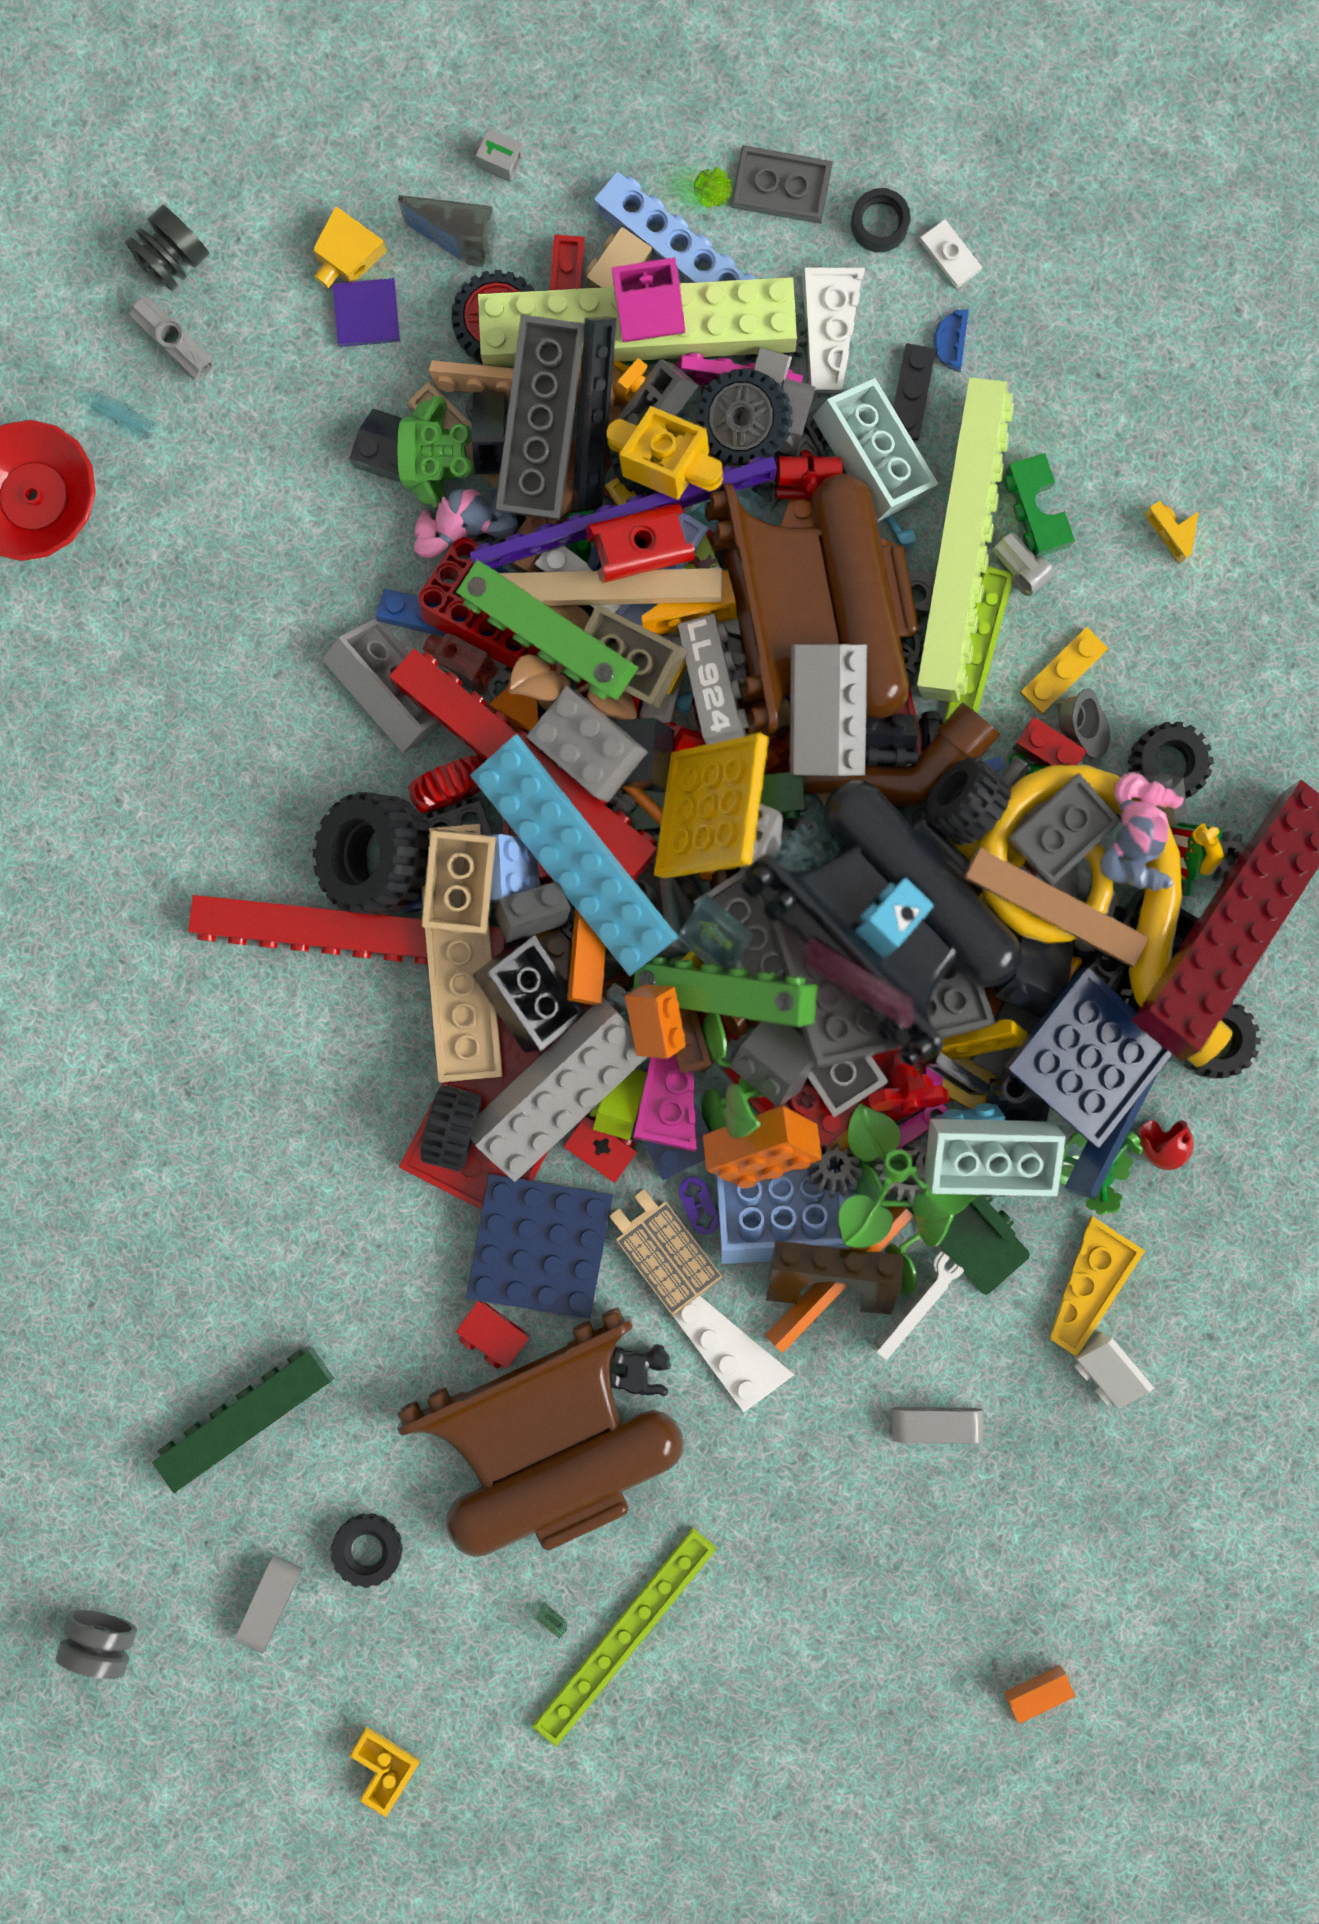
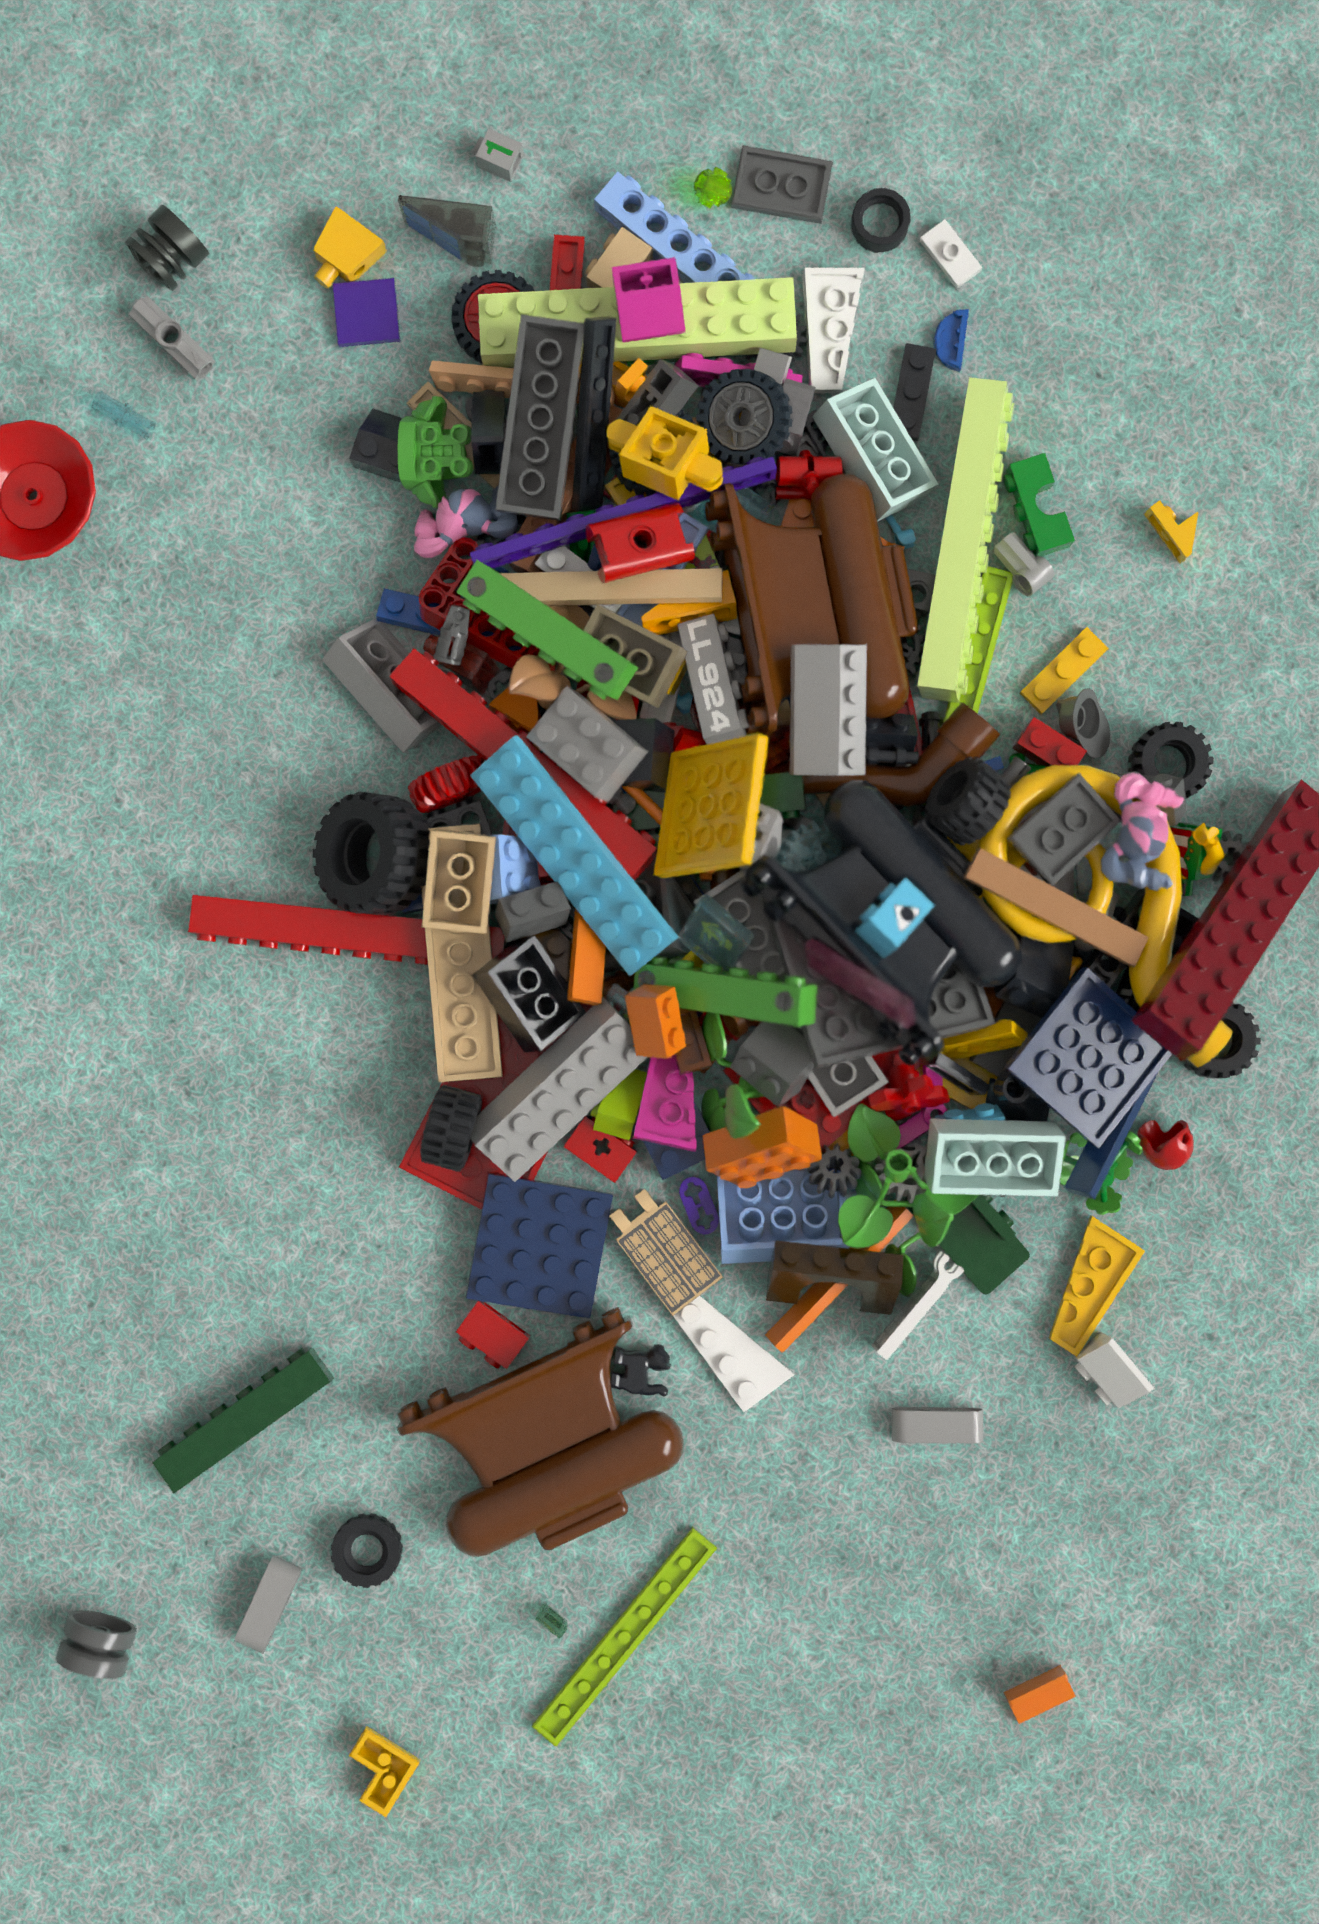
none -> dark grey hinge [433,604,470,665]

